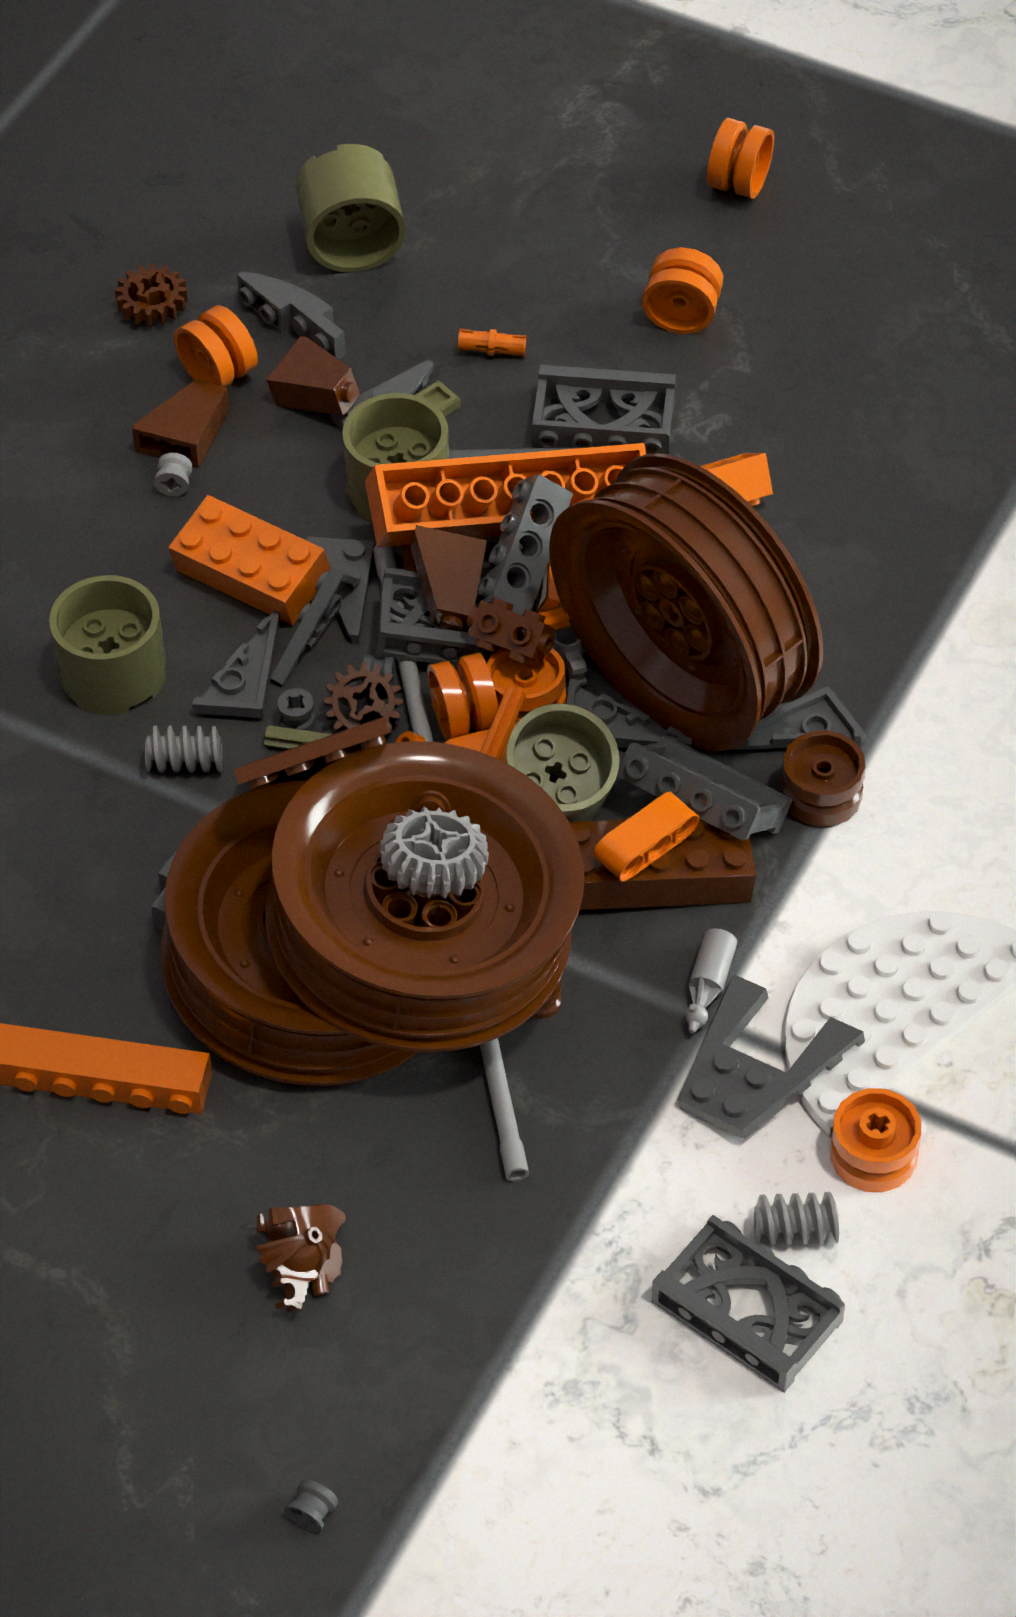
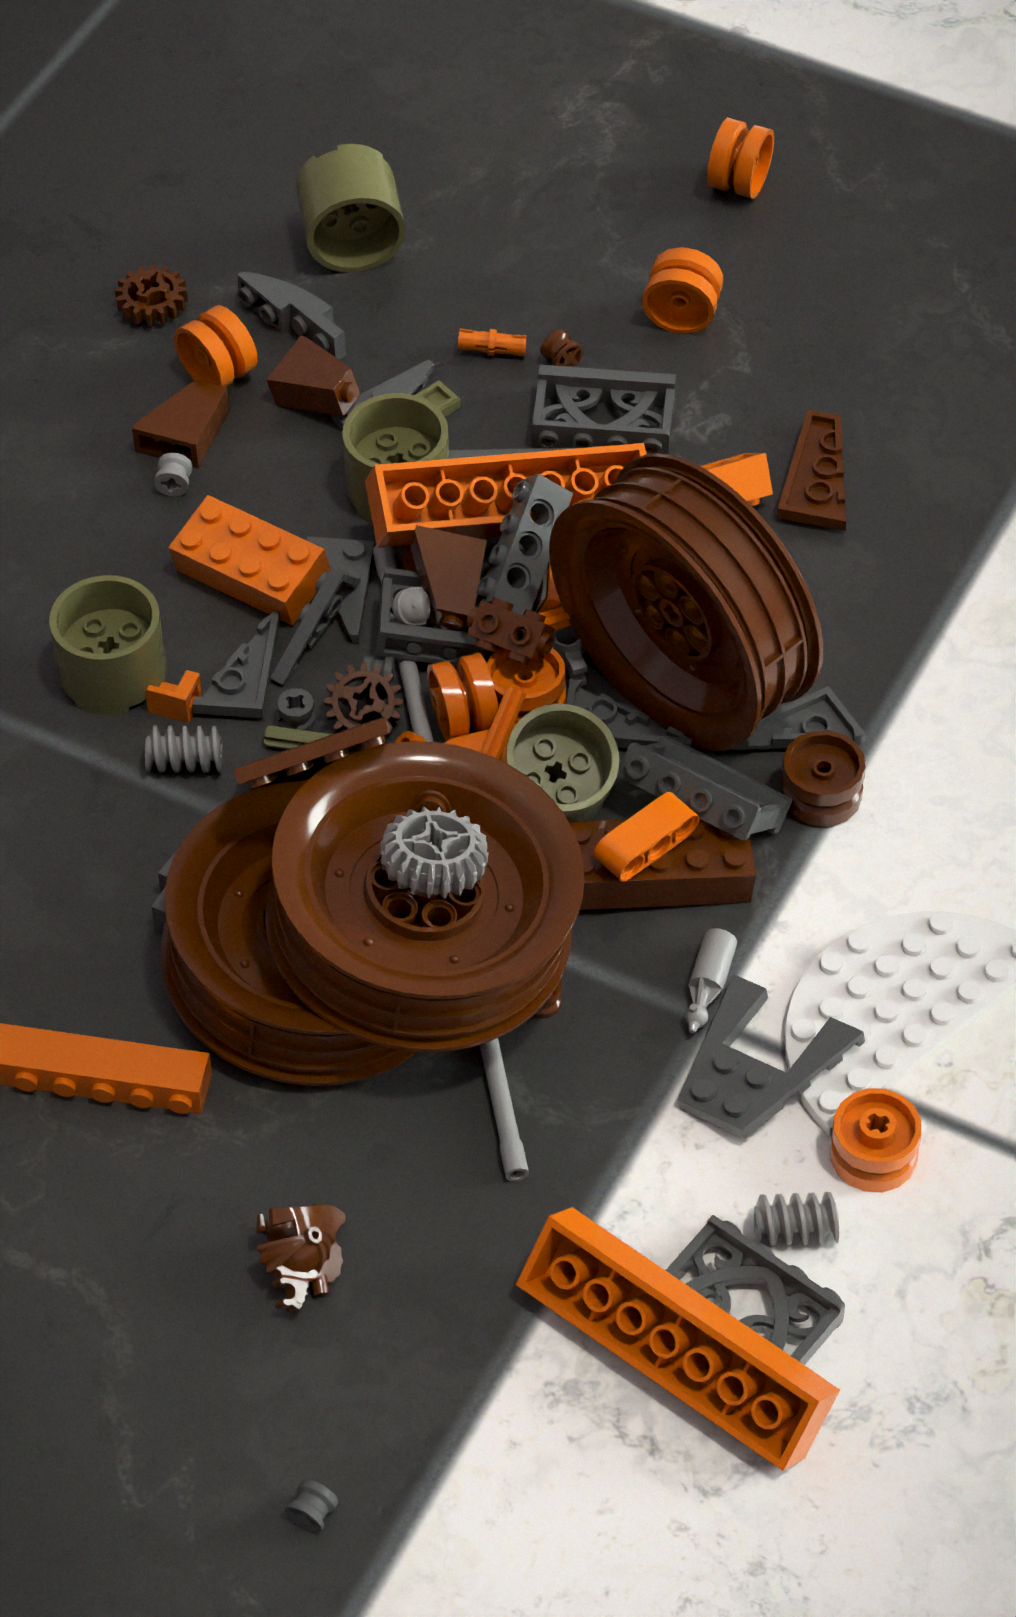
none -> orange panel [145,670,202,723]
none -> light grey piece [392,587,431,626]
none -> orange brick [516,1207,840,1471]
none -> reddish brown wheel [540,329,583,367]
none -> reddish brown wing [777,409,846,531]

